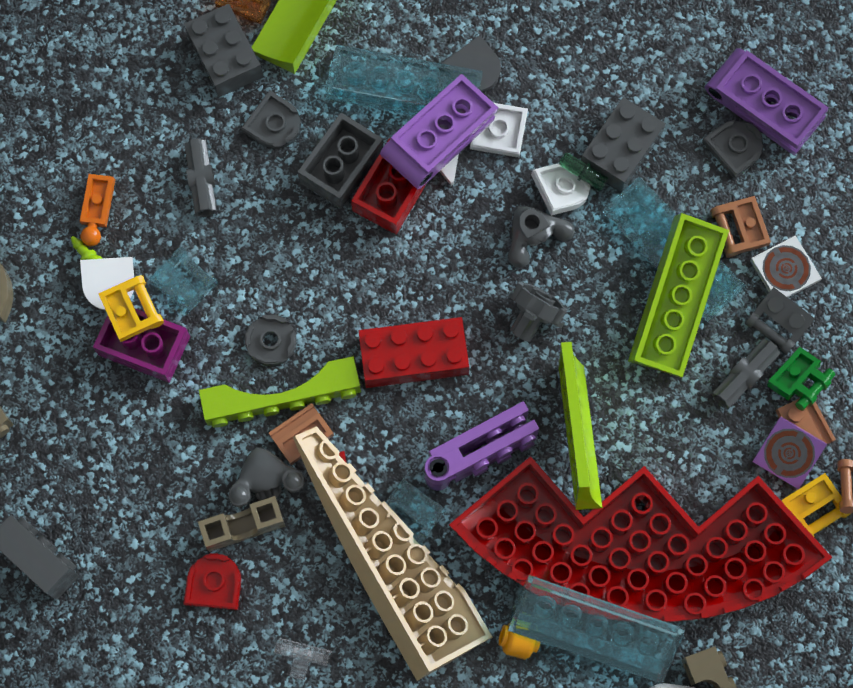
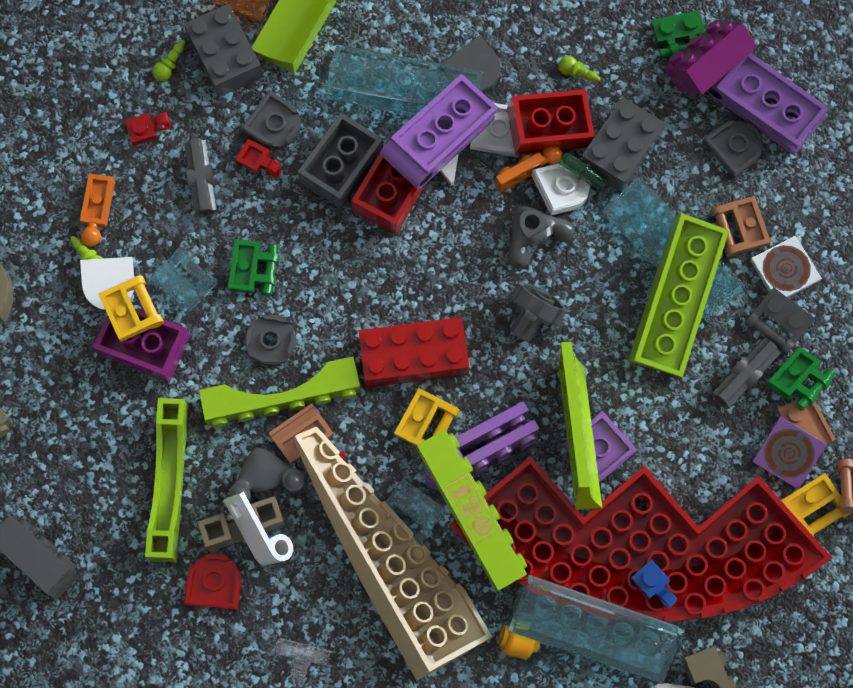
none -> red plate [125,112,172,146]
none -> lime arch [145,398,189,563]
none -> lime bar [152,39,185,81]
none -> white door [223,492,293,566]
none -> green plate [228,239,280,296]
none -> red plate [235,139,283,178]
none -> yellow plate [394,388,460,446]
none -> lime brick [415,429,528,591]
none -> orange plate [495,147,562,193]
none -> red brick [507,89,595,155]
none -> lime bar [558,56,601,82]
none -> medium lavender tile [562,411,637,483]
none -> blue plate [631,560,678,609]
none -> green plate [651,10,705,59]
none -> magenta brick [663,20,757,95]

